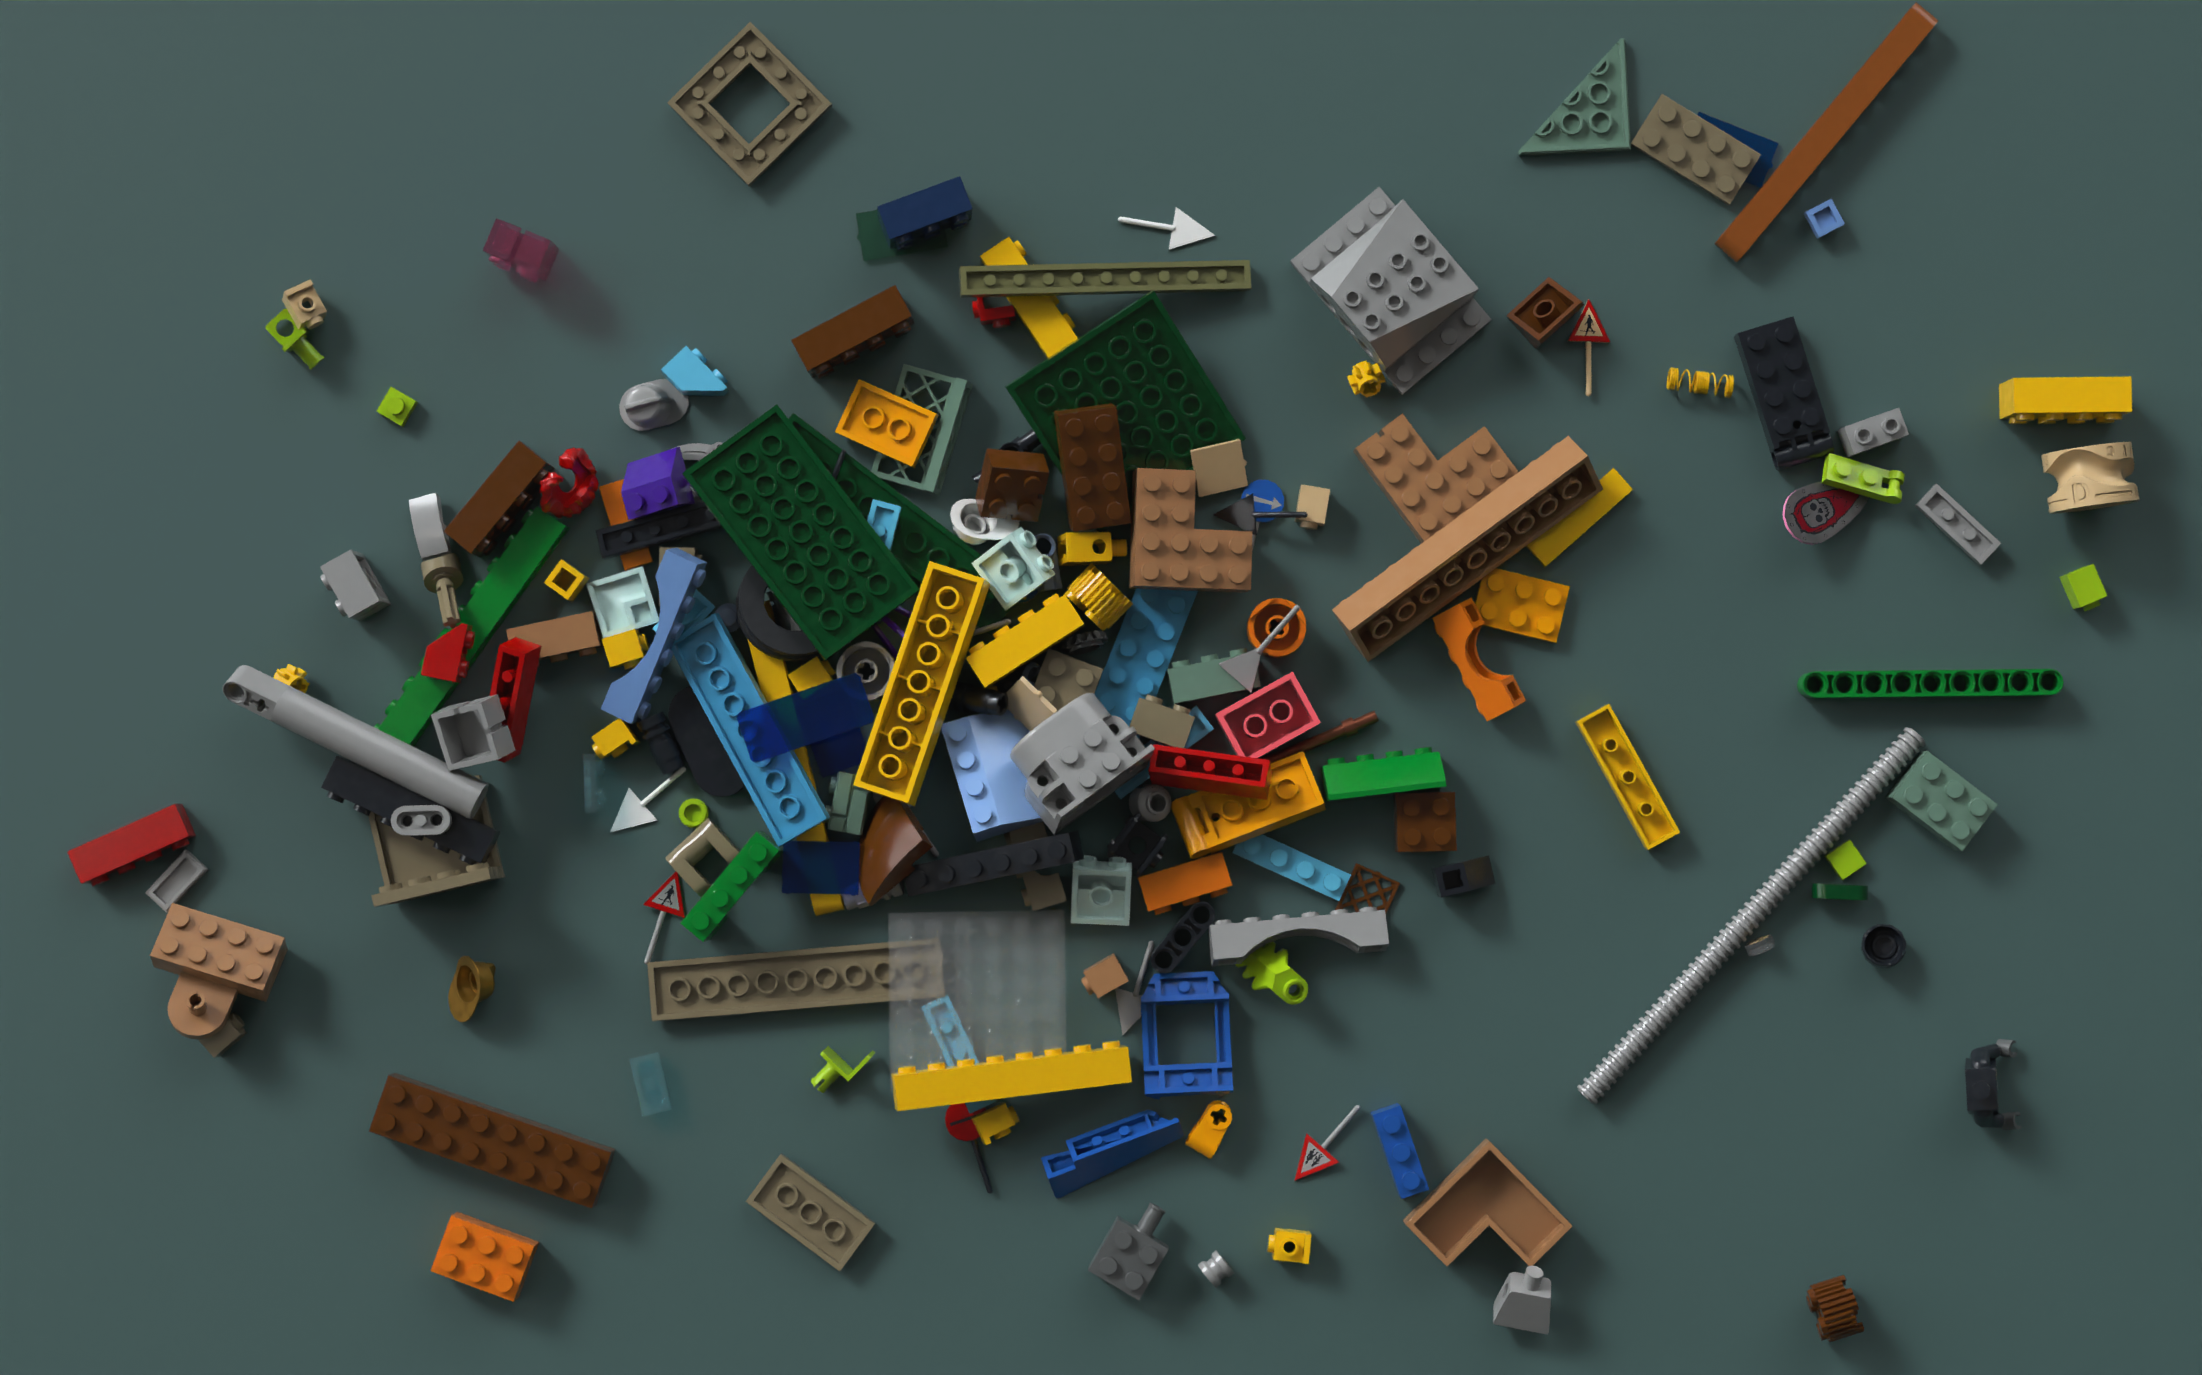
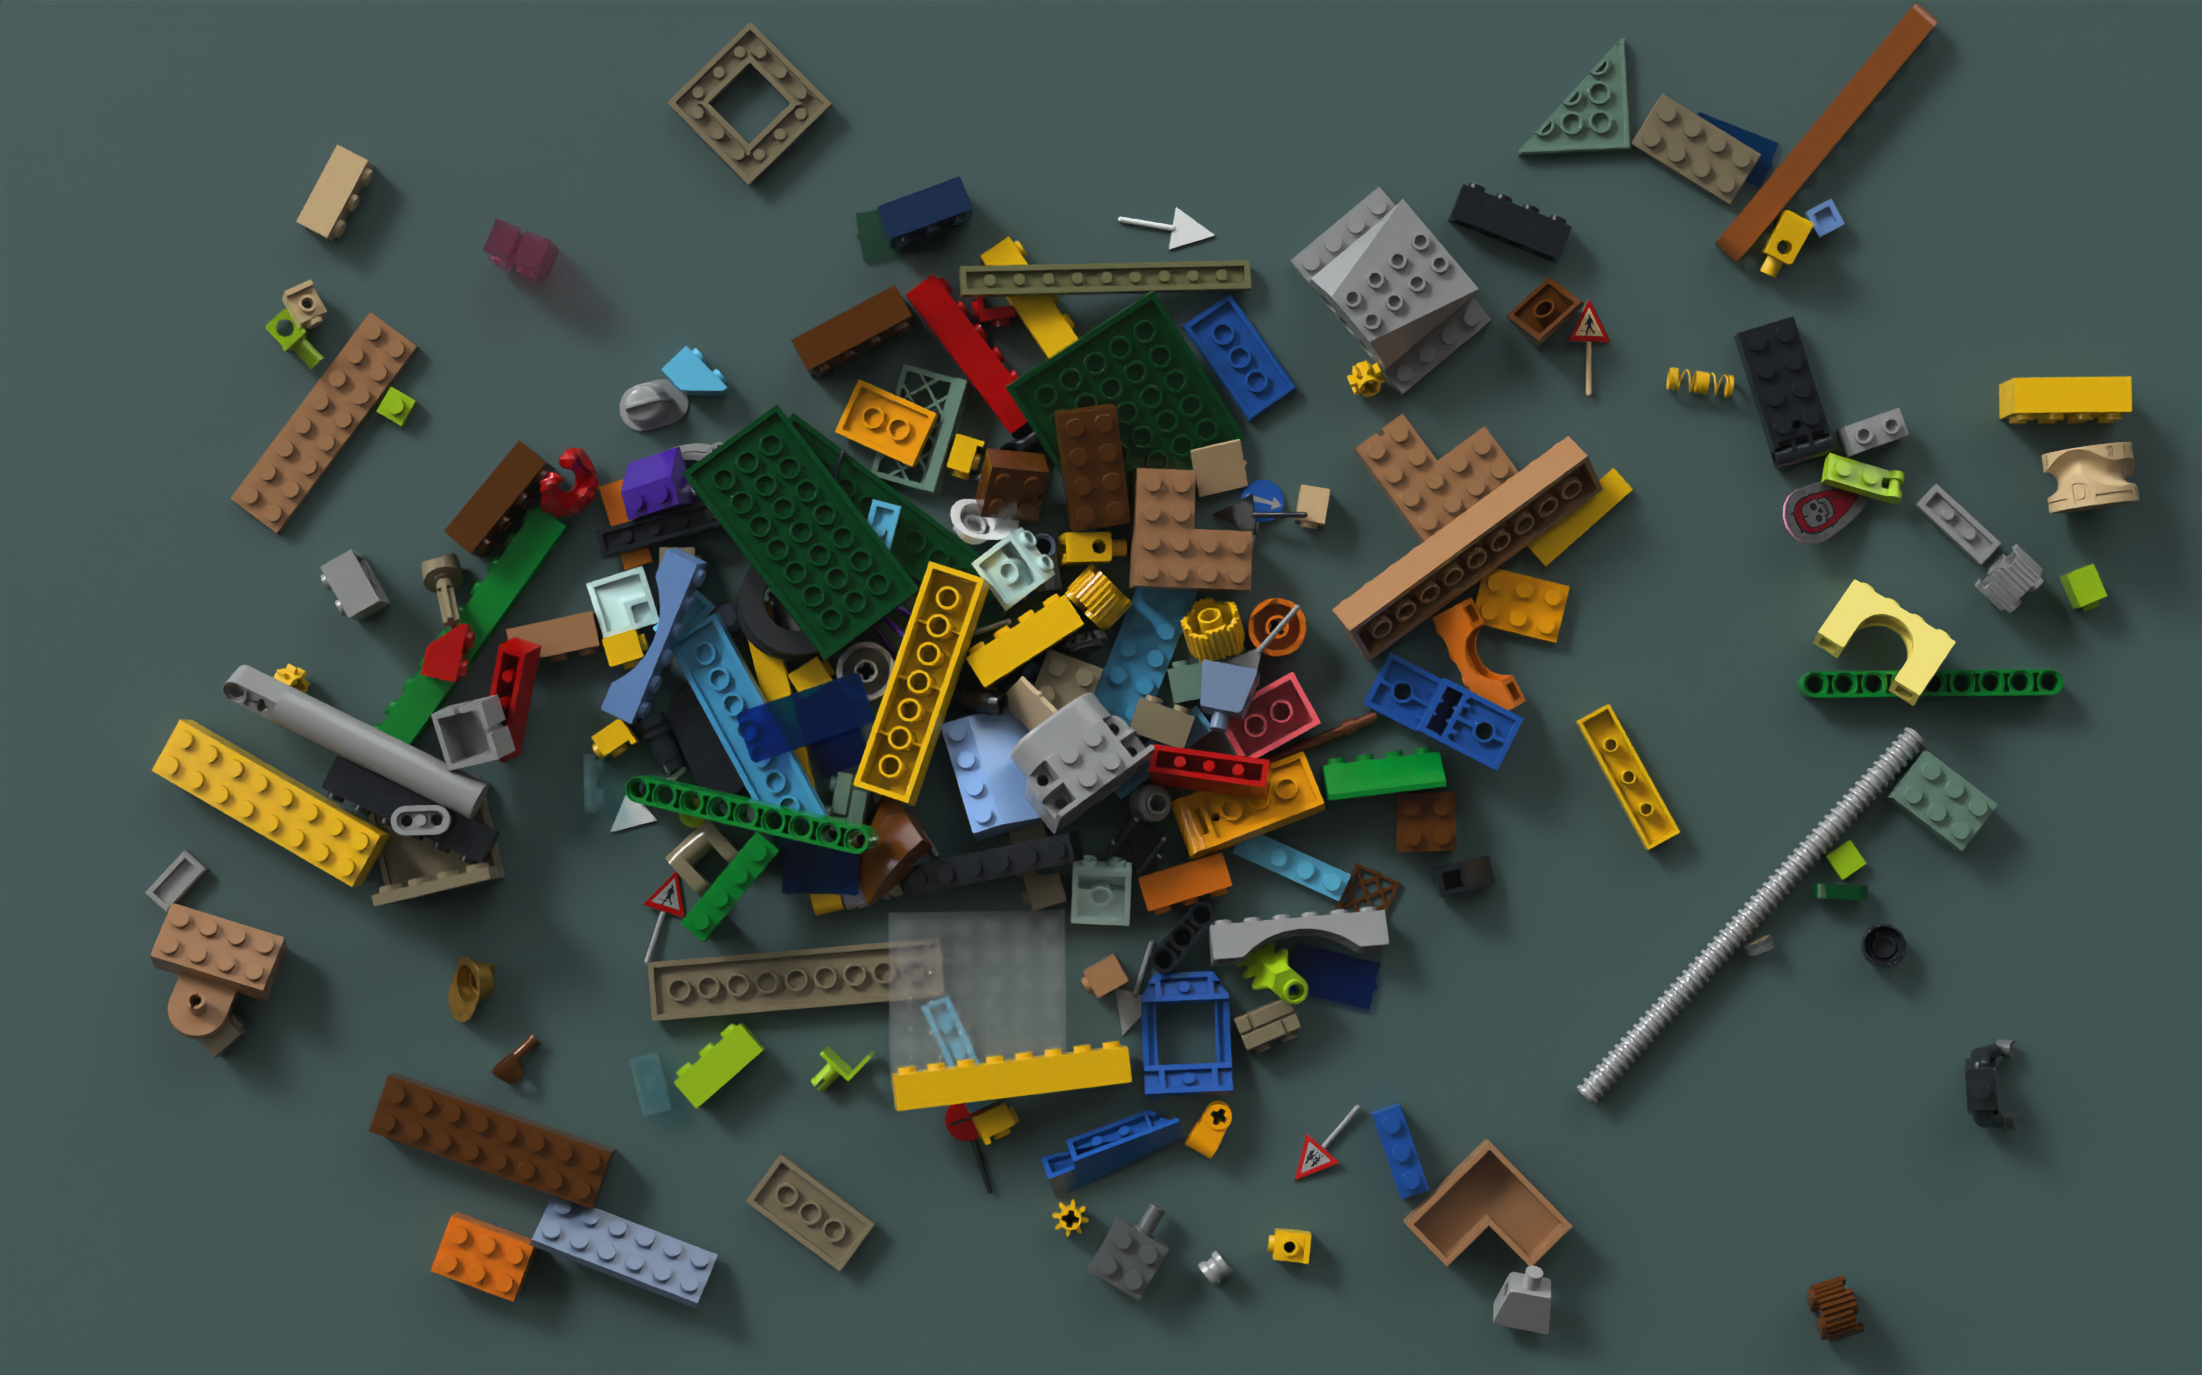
red brick [67,804,196,887] -> none
light grey slope [409,493,451,561] -> none
yellow brick [544,559,590,602] -> none
none -> yellow brick [152,719,390,887]
none -> medium nougat plate [230,312,419,534]
none -> tan brick [296,144,374,242]
none -> reddish brown bar [491,1033,541,1085]
none -> sand blue plate [531,1195,718,1309]
none -> green beam [625,775,878,854]
none -> lime brick [673,1022,766,1109]
none -> red brick [906,273,1029,437]
none -> yellow brick [947,434,985,481]
none -> yellow gear [1052,1199,1089,1237]
none -> yellow brick [1180,597,1245,664]
none -> blue tile [1182,293,1297,422]
none -> sand blue torso [1200,659,1260,733]
none -> dark tan brick [1233,998,1302,1054]
none -> clear blue piece [1288,942,1380,1010]
none -> blue bracket [1362,652,1524,771]
none -> black brick [1448,183,1572,263]
none -> yellow torso [1760,210,1815,278]
none -> light yellow arch [1813,579,1956,706]
none -> light grey brick [1975,544,2044,613]

